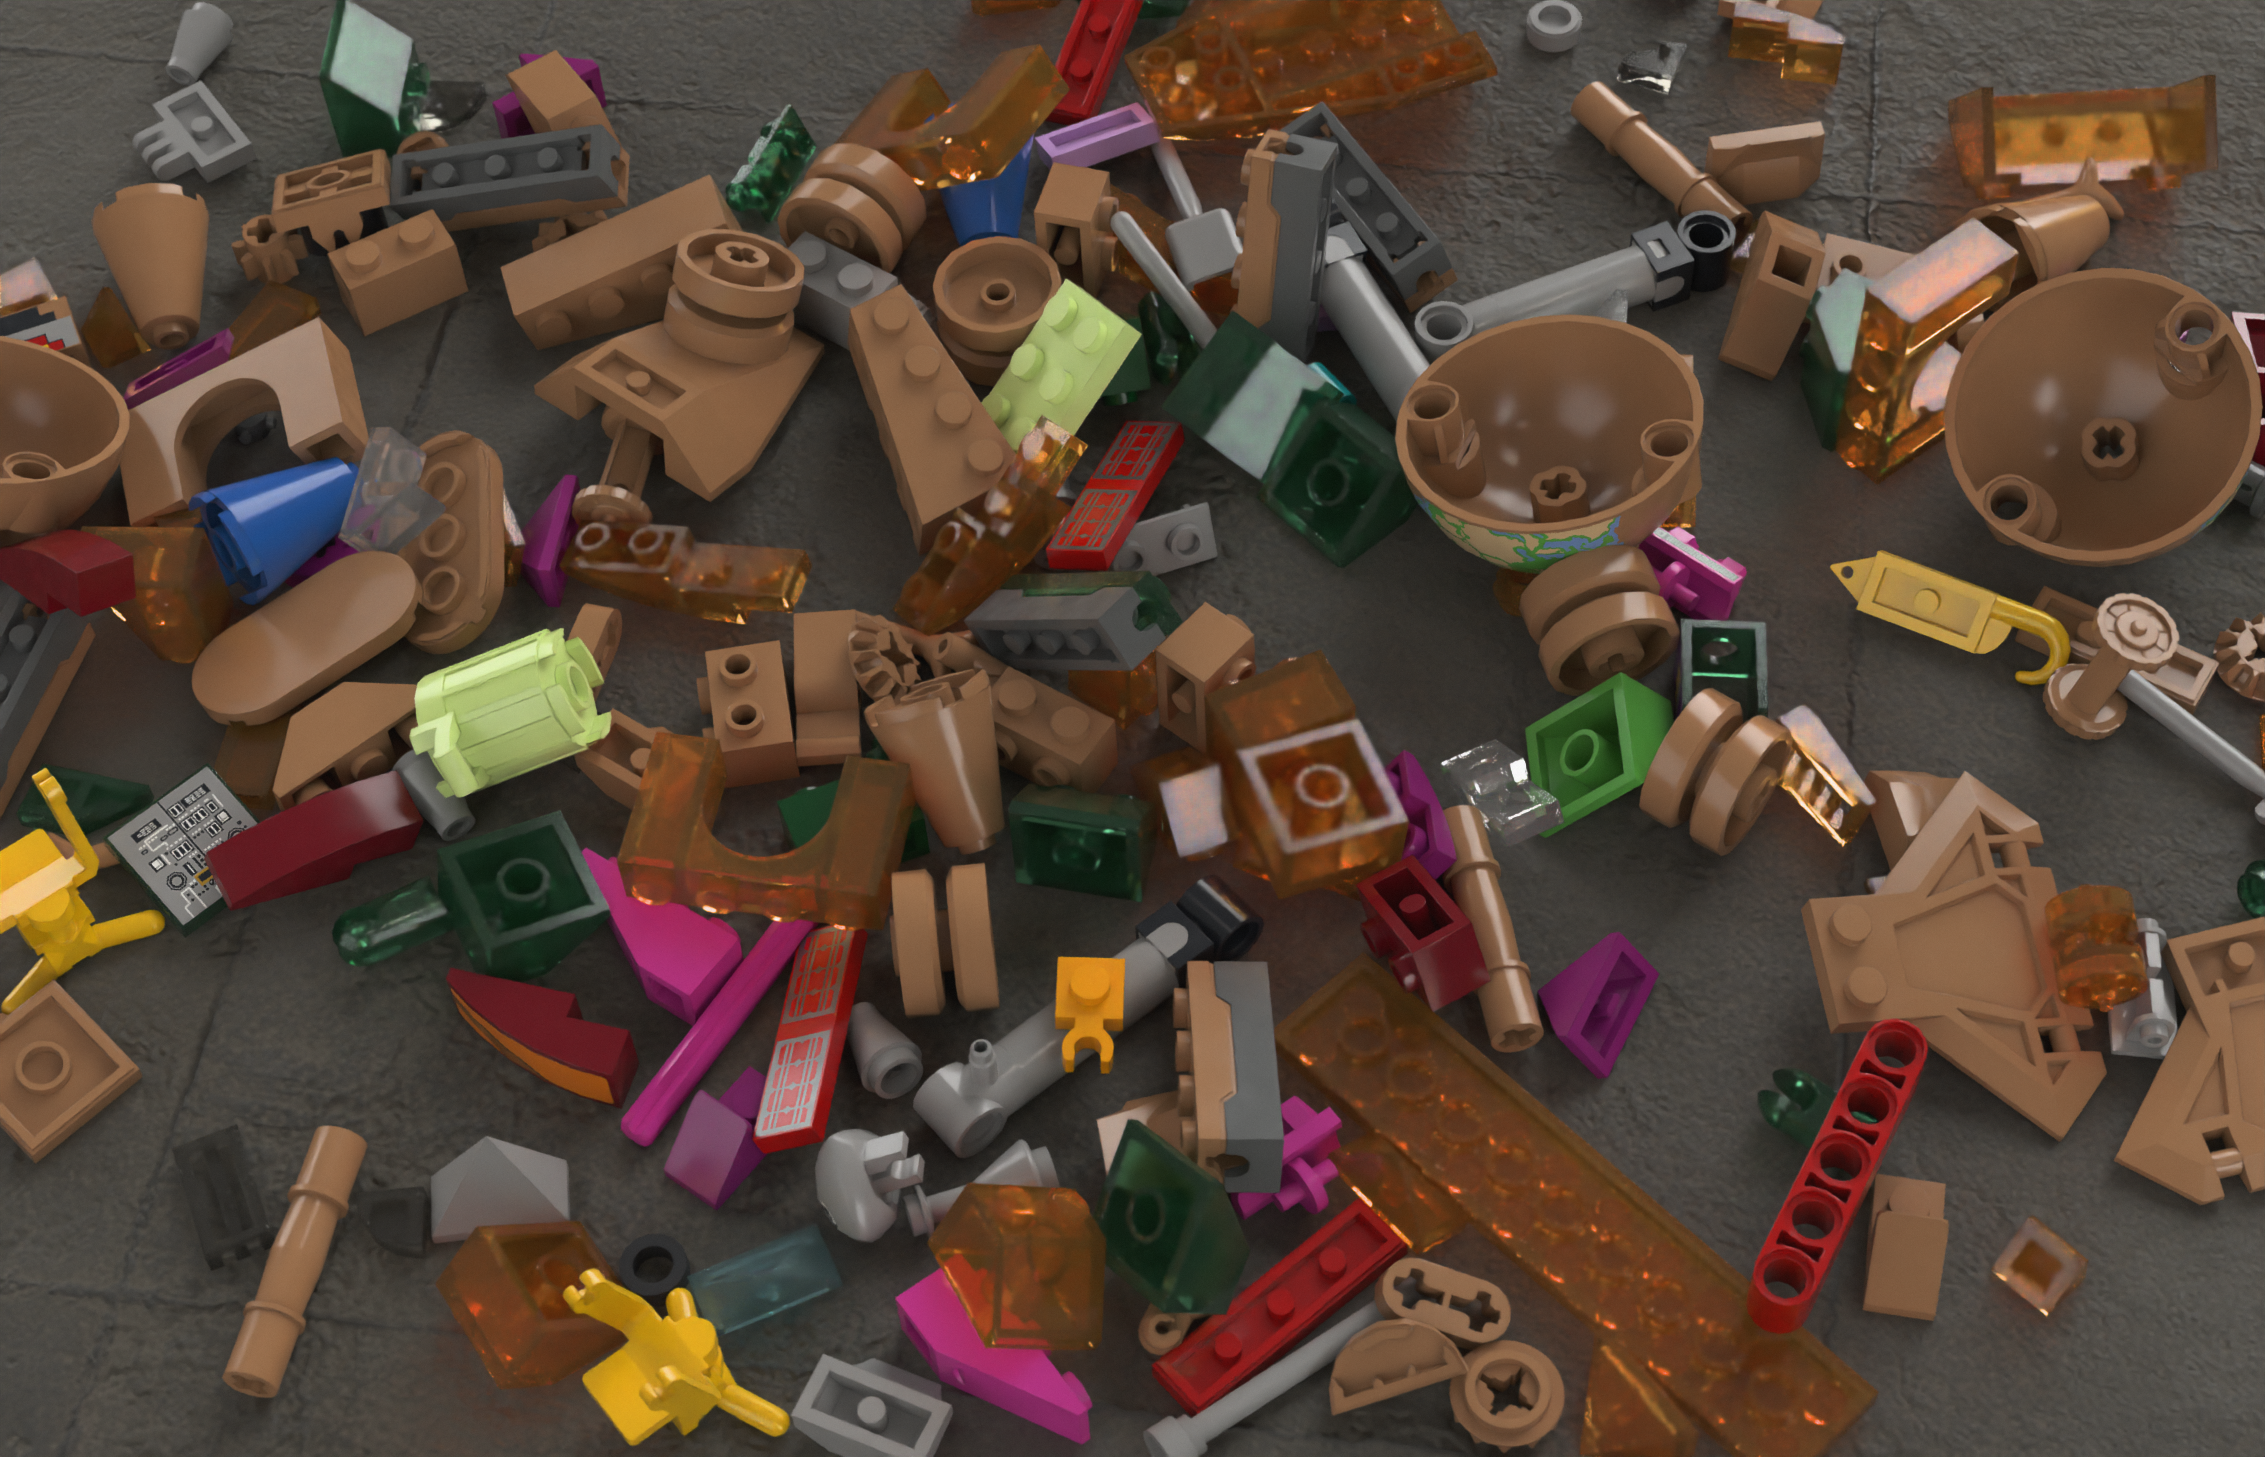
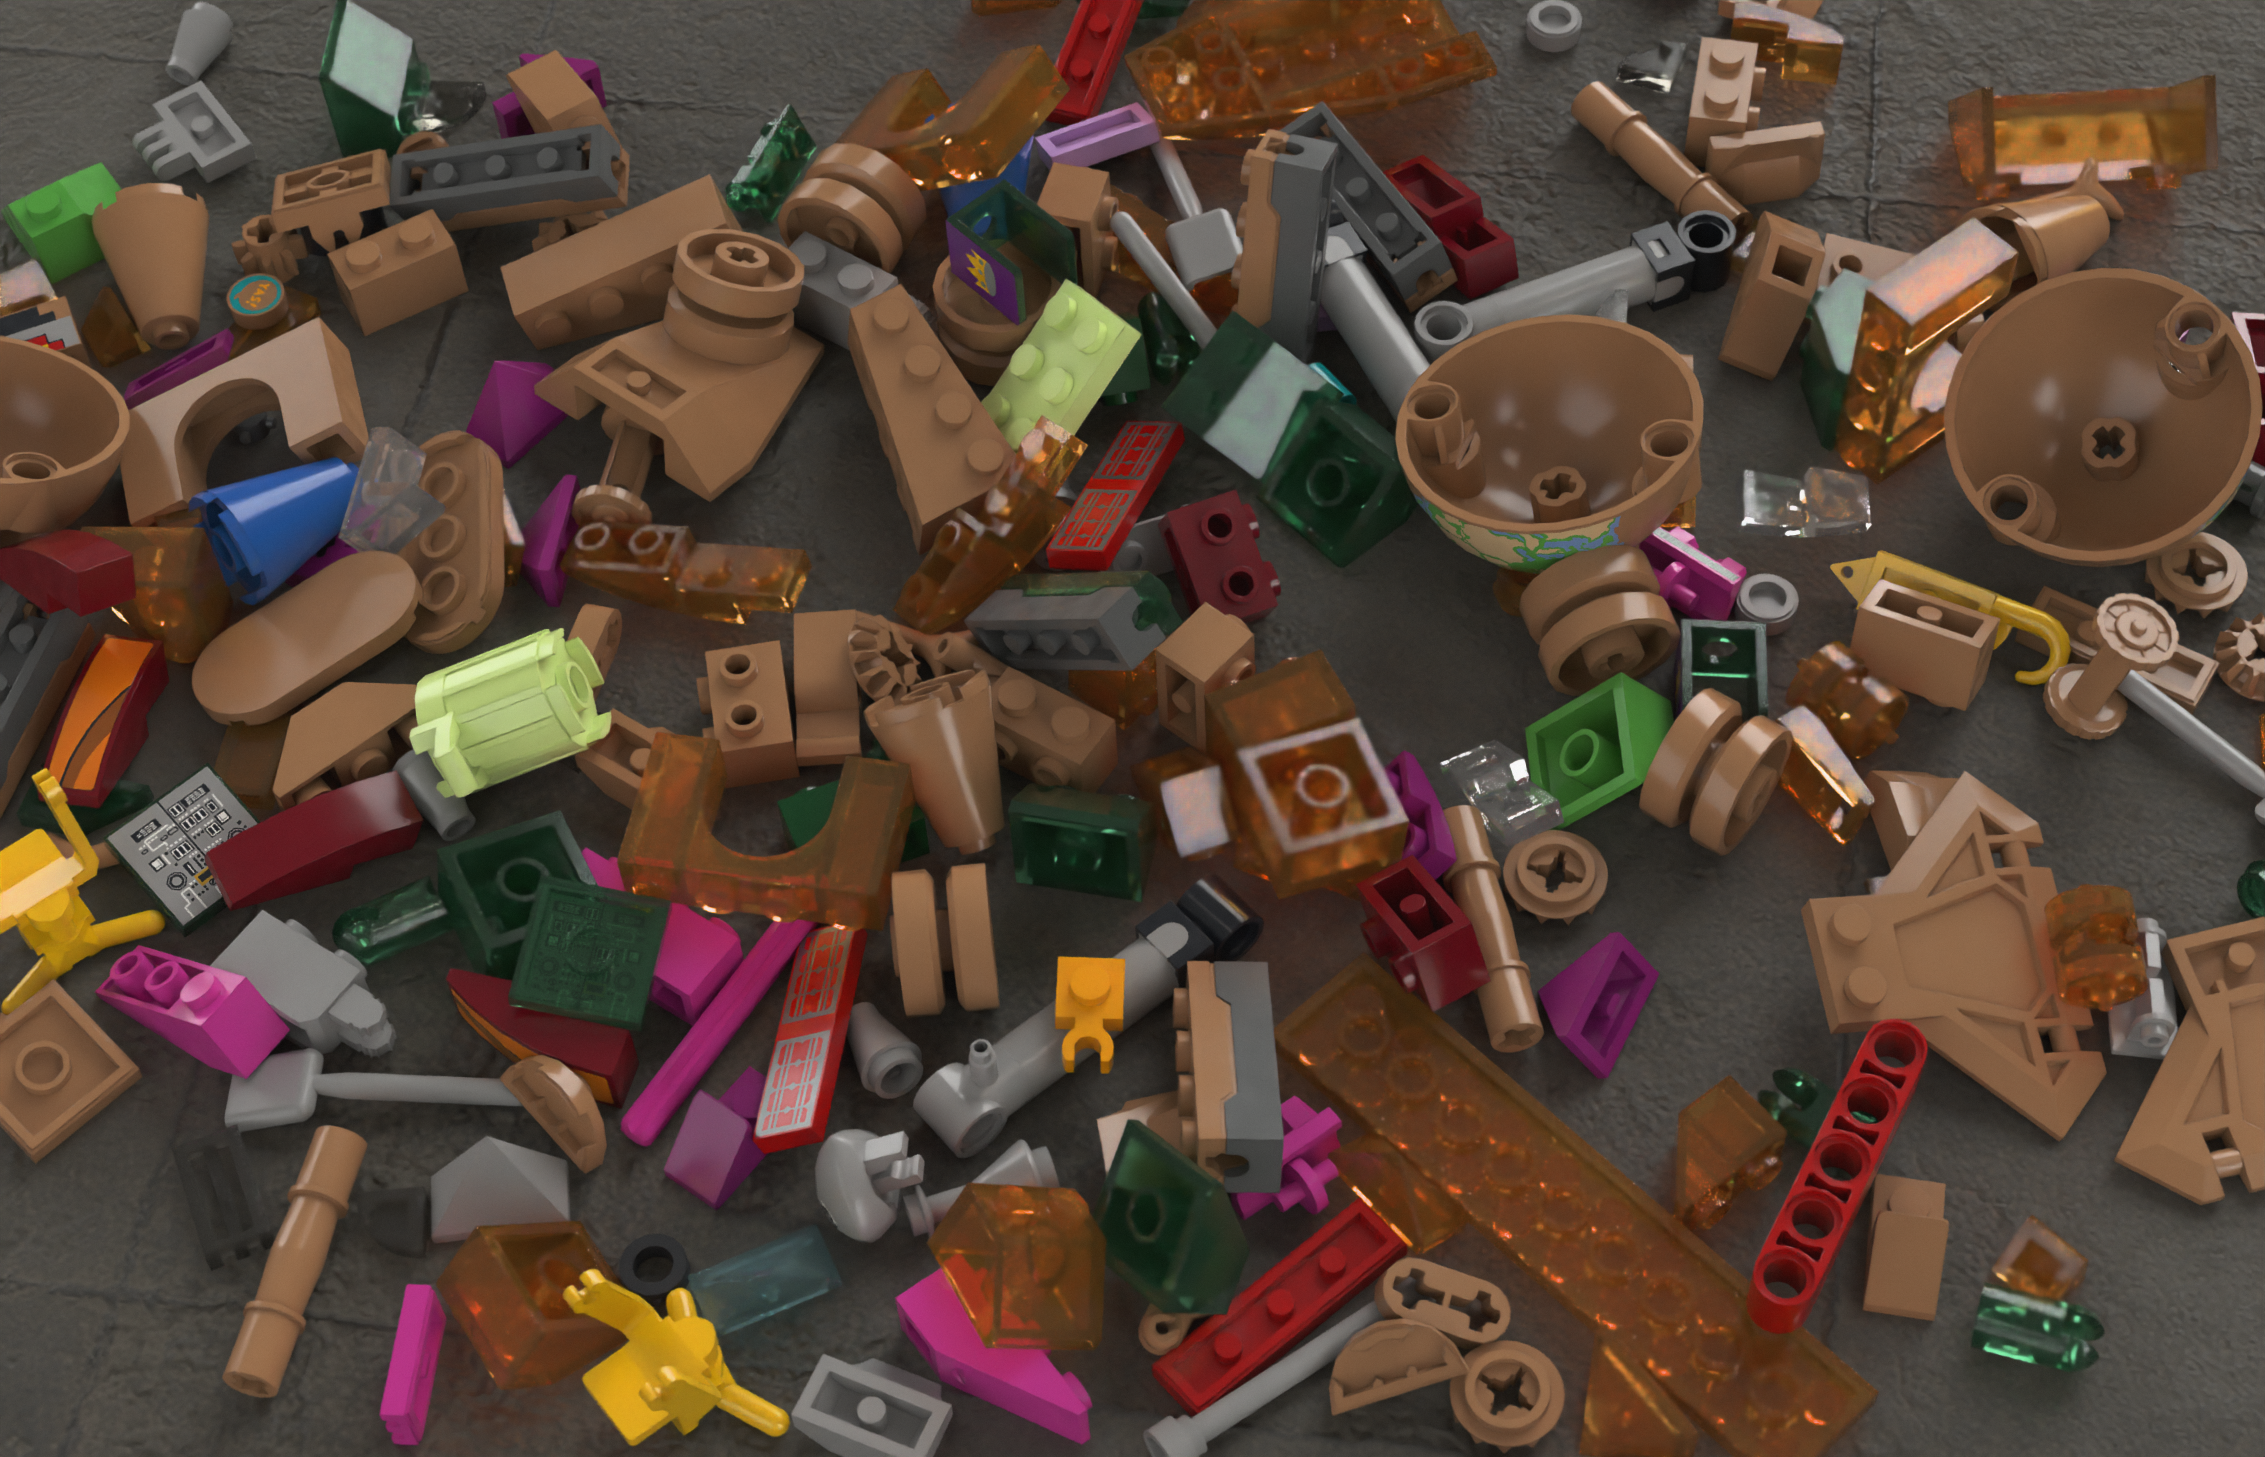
none -> bright green slope [1,162,122,285]
none -> slope [37,634,170,808]
none -> dark pink slope [95,945,290,1079]
none -> light grey hinge [210,910,397,1058]
none -> light grey piece [225,1048,523,1133]
none -> medium nougat tile [227,273,289,330]
none -> dark pink tile [379,1284,446,1445]
none -> magenta slope [466,360,569,469]
none -> medium nougat plate [500,1055,607,1174]
none -> clear green tile [508,875,672,1031]
none -> clear green piece [945,179,1078,325]
none -> dark red brick [1158,489,1281,624]
none -> dark red slope [1383,154,1519,300]
none -> medium nougat gear [1503,830,1608,925]
none -> clear orange slope [1669,1075,1787,1241]
none -> medium nougat brick [1684,37,1766,167]
none -> light grey tile [1734,574,1799,636]
none -> clear slope [1736,466,1871,537]
none -> clear orange wheel [1786,641,1909,761]
none -> medium nougat brick [1845,579,2000,711]
none -> clear green piece [1971,1282,2105,1372]
none -> medium nougat gear [2144,532,2248,618]

